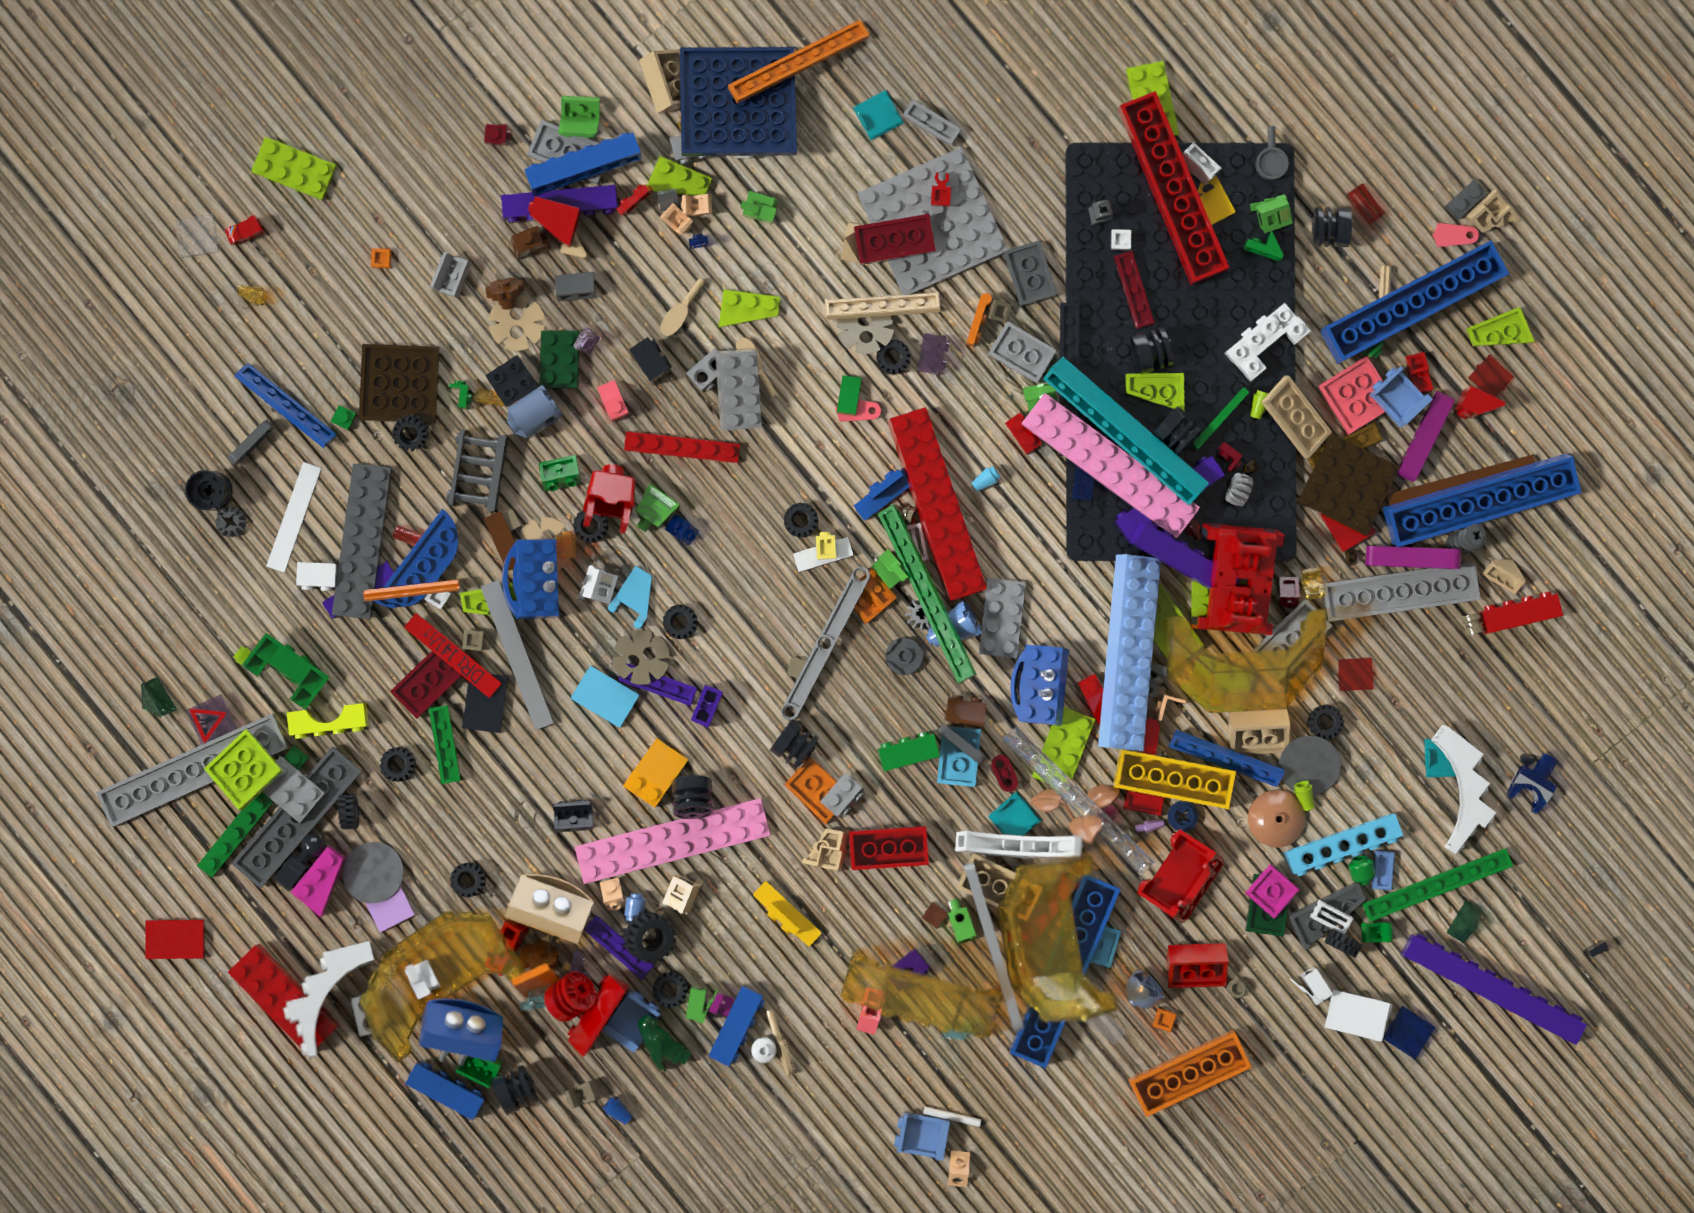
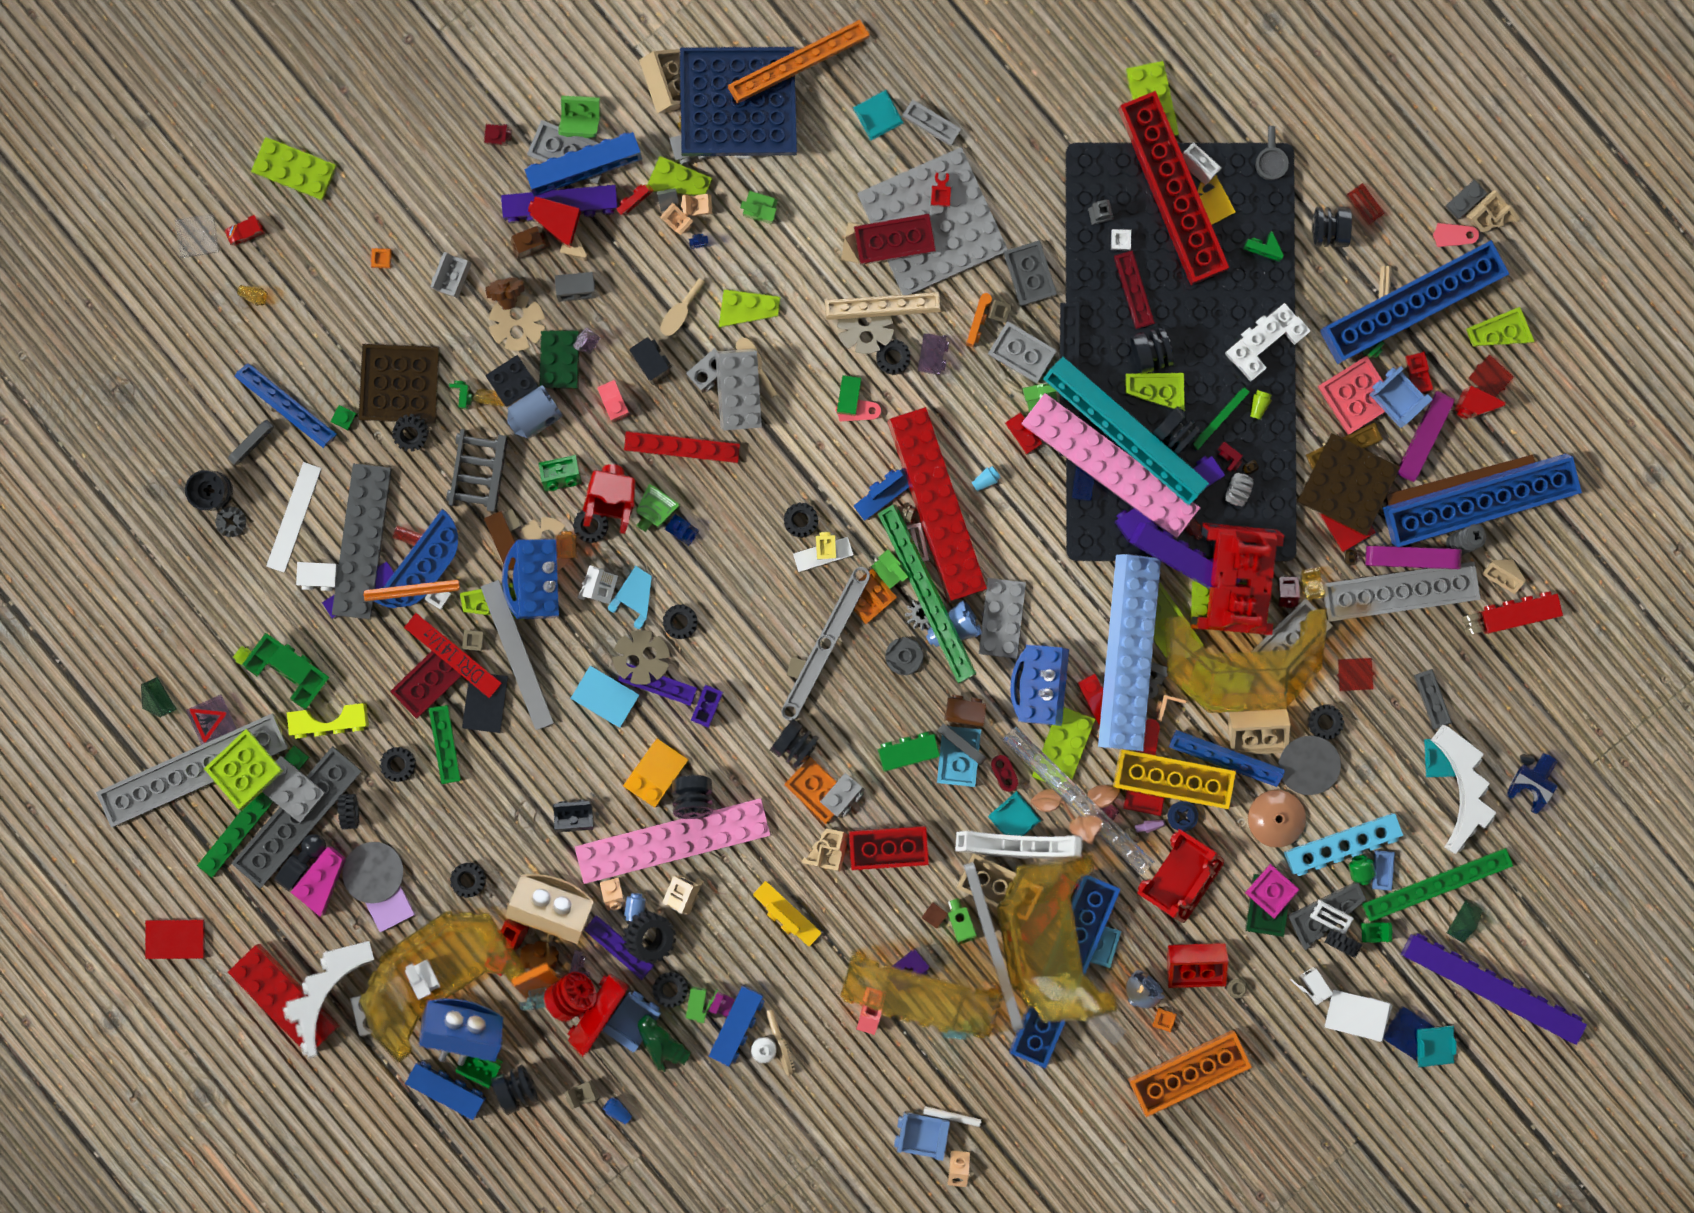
bright green piece [1250,194,1293,233] -> none
tan plate [1261,376,1332,458] -> none
lime cone [1294,781,1315,811] -> none
black tile [1584,940,1609,957] -> none
none -> dark grey tile [1413,669,1452,730]
none -> teal piece [1417,1026,1457,1067]

